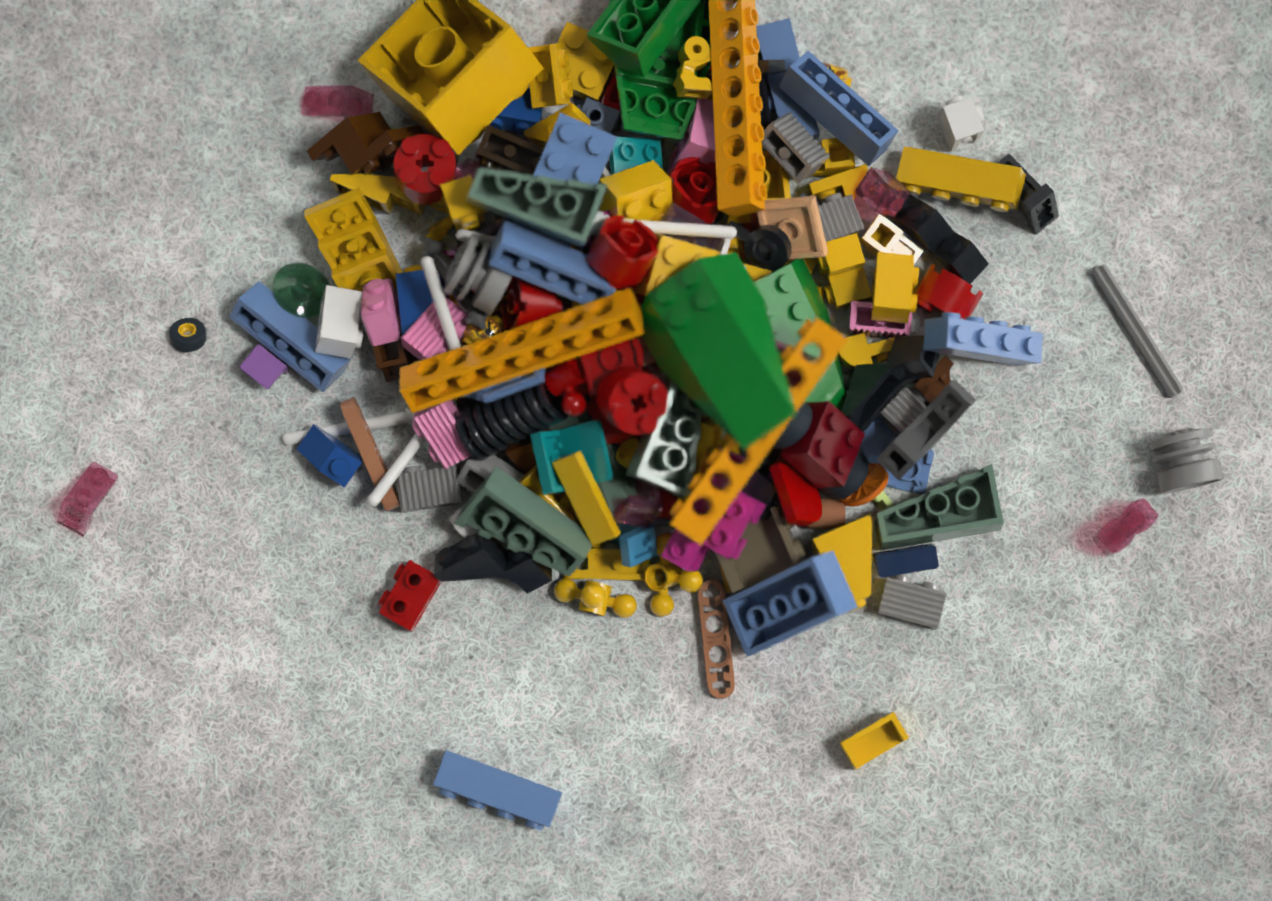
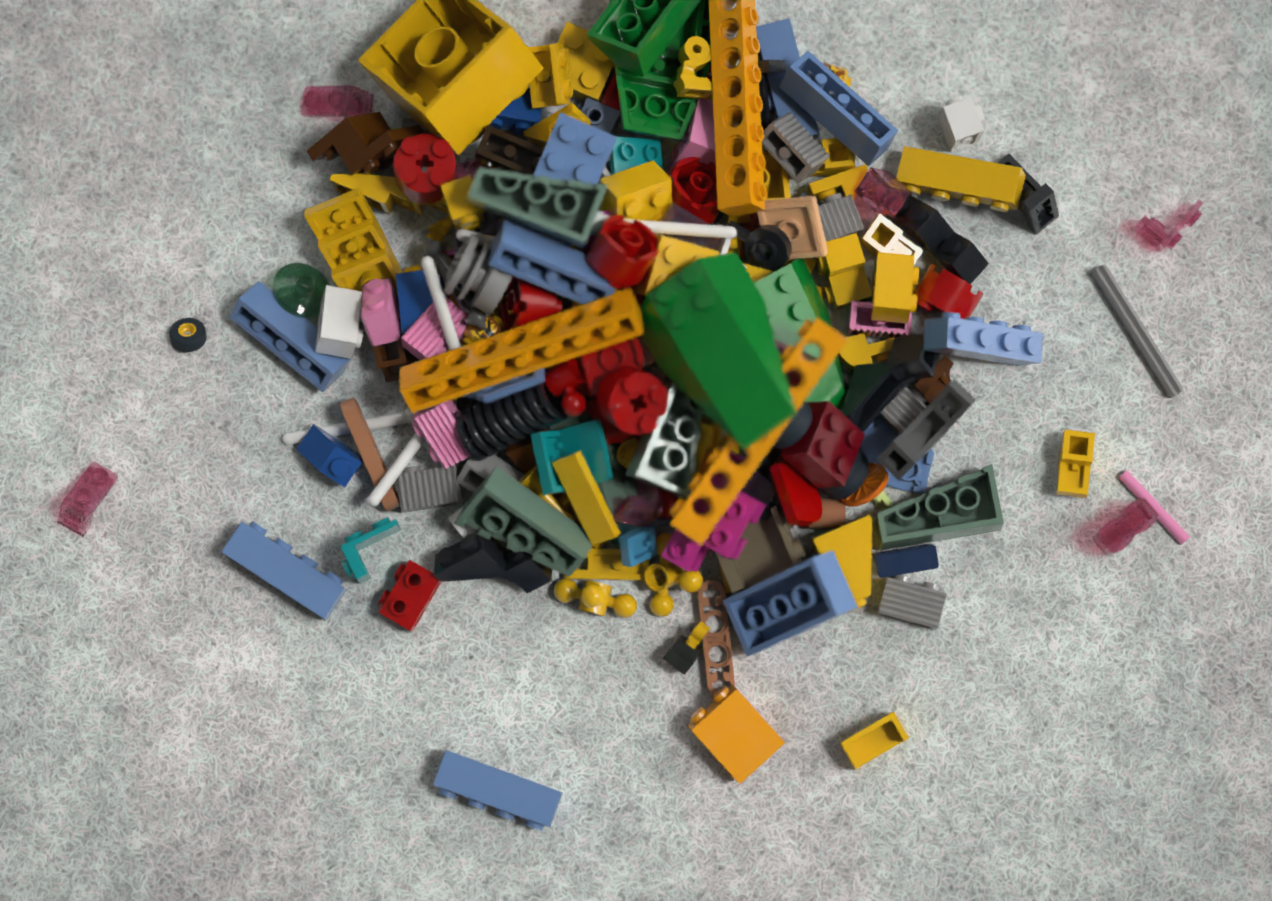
medium lavender panel [239,344,289,389] -> none
light grey wheel [1148,428,1224,494] -> none
none -> medium blue brick [222,521,347,620]
none -> teal bracket [340,517,402,584]
none -> pearl dark grey piece [663,621,710,675]
none -> light orange brick [687,685,785,784]
none -> yellow brick [1056,429,1095,498]
none -> bright pink bar [1119,470,1190,545]
none -> clear pink bracket [1134,199,1203,252]

